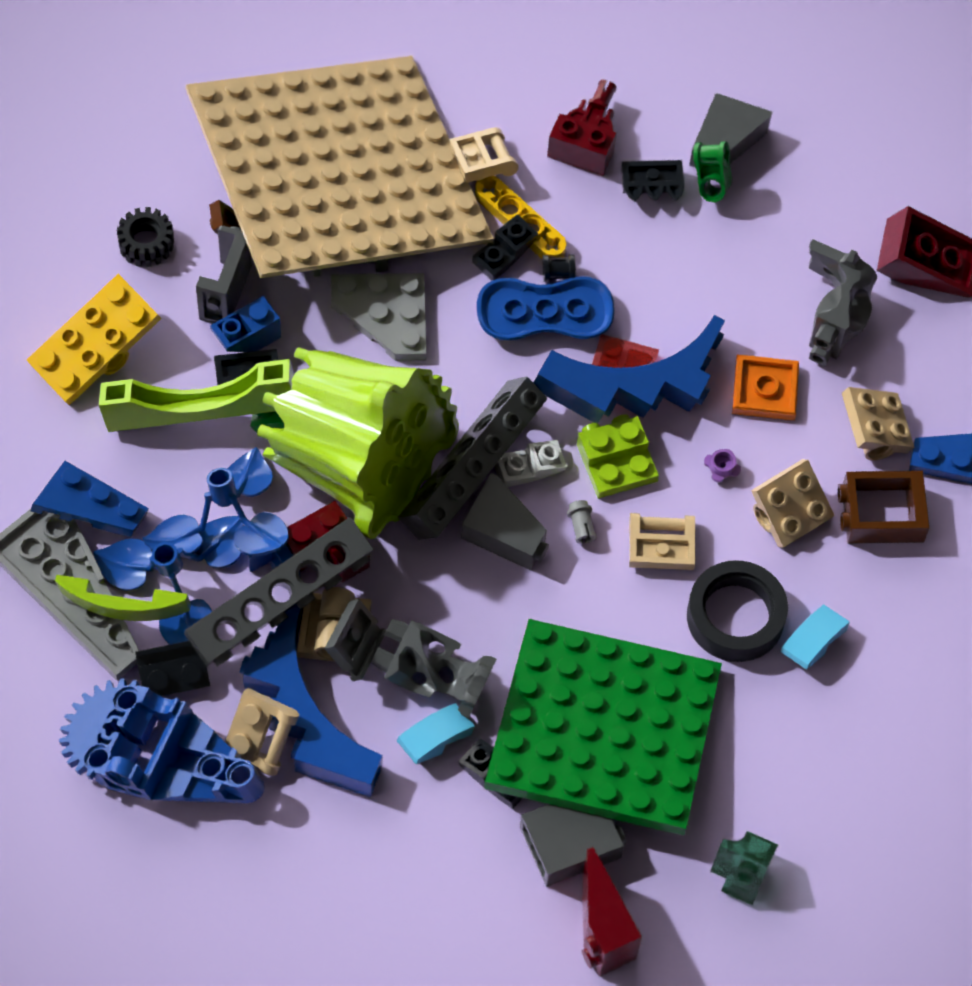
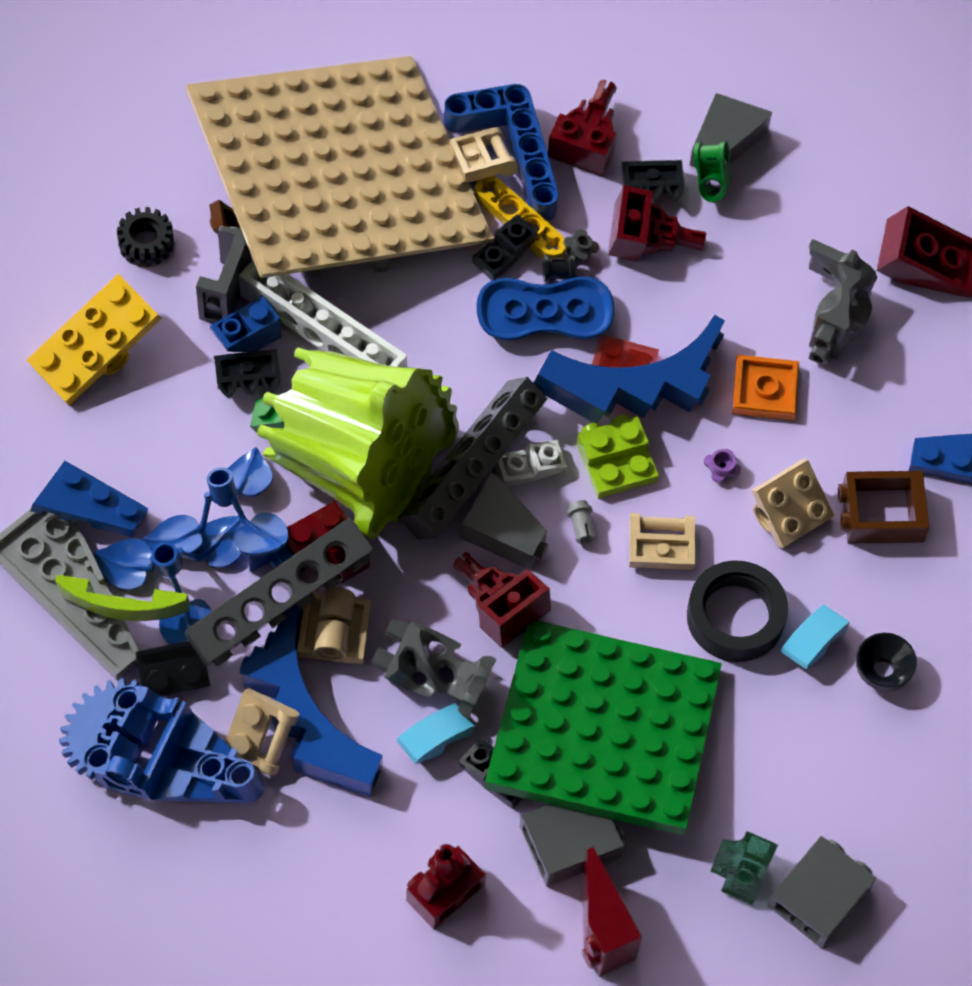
lime arch [99,359,294,432] -> none
dark grey plate [324,599,386,682] -> none
light grey plate [331,273,426,360] -> none
tan plate [842,387,915,460] -> none
none -> white brick [239,260,407,367]
none -> dark red brick [406,844,486,930]
none -> blue beam [444,84,558,222]
none -> dark red brick [453,552,551,648]
none -> dark grey plate [563,229,599,261]
none -> dark red brick [608,185,706,262]
none -> dark grey brick [768,835,876,949]
none -> black piece [856,632,917,691]

